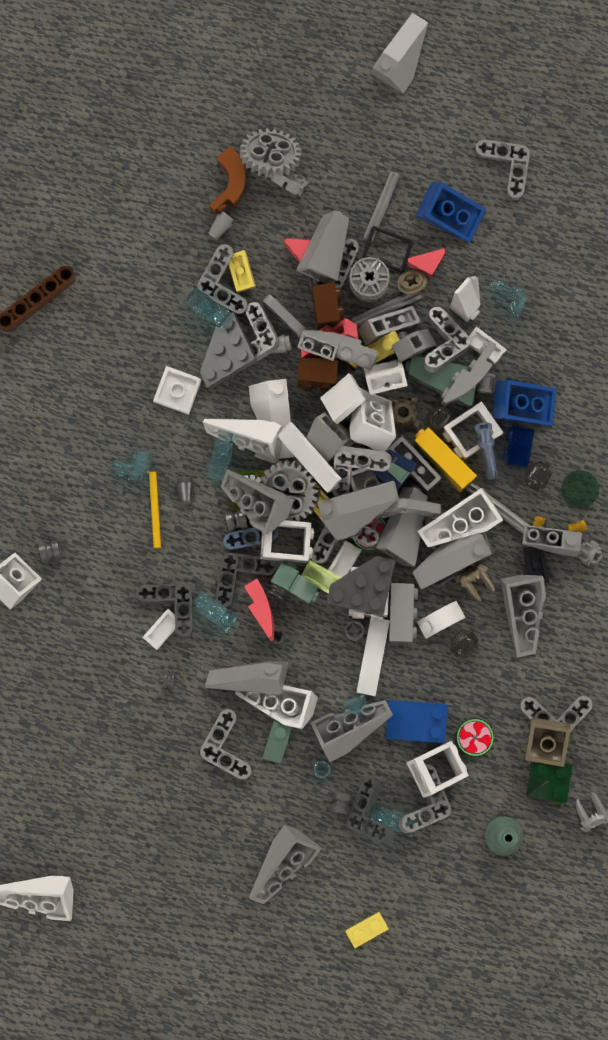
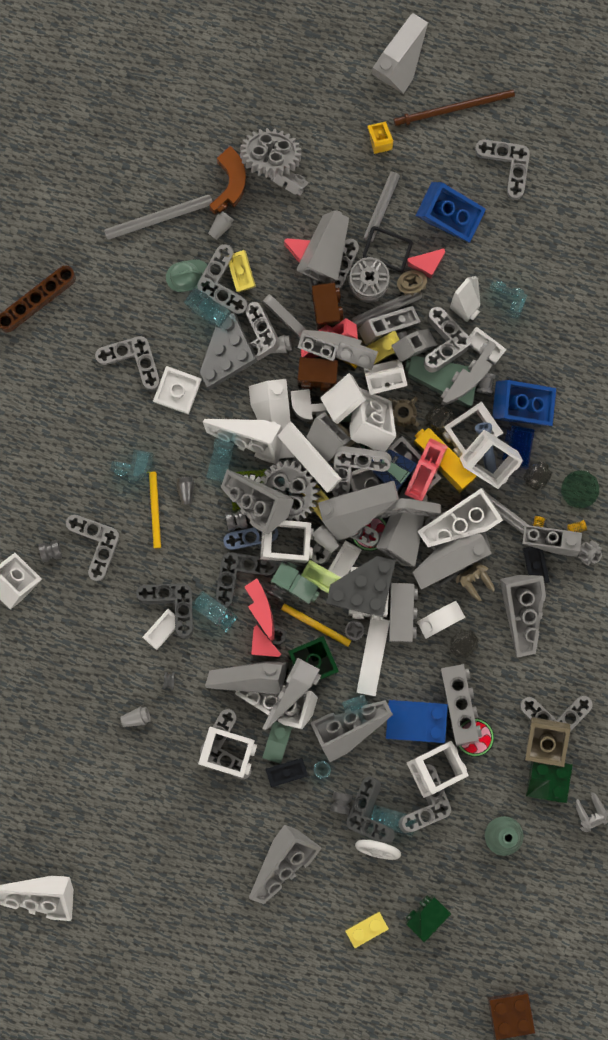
none -> light grey beam [66,515,120,581]
none -> light grey beam [95,336,160,390]
none -> light grey axle [104,195,213,239]
none -> light grey cone [120,706,151,727]
none -> sand green piece [166,260,209,292]
none -> white window [198,727,257,778]
none -> coral slope [251,625,282,658]
none -> light grey wedge [262,658,321,730]
none -> black plate [266,757,308,787]
none -> yellow bar [281,603,352,647]
none -> dark green slope [288,636,339,681]
none -> white brick [291,389,328,422]
none -> light grey cone [312,525,339,553]
none -> white plate [355,840,401,860]
none -> yellow slope [368,122,393,154]
none -> reddish brown bar [393,89,515,126]
none -> coral slope [404,438,448,501]
none -> dark green slope [405,895,451,943]
none -> light grey brick [441,664,482,747]
none -> white window [460,430,523,489]
none -> reddish brown brick [487,991,535,1040]

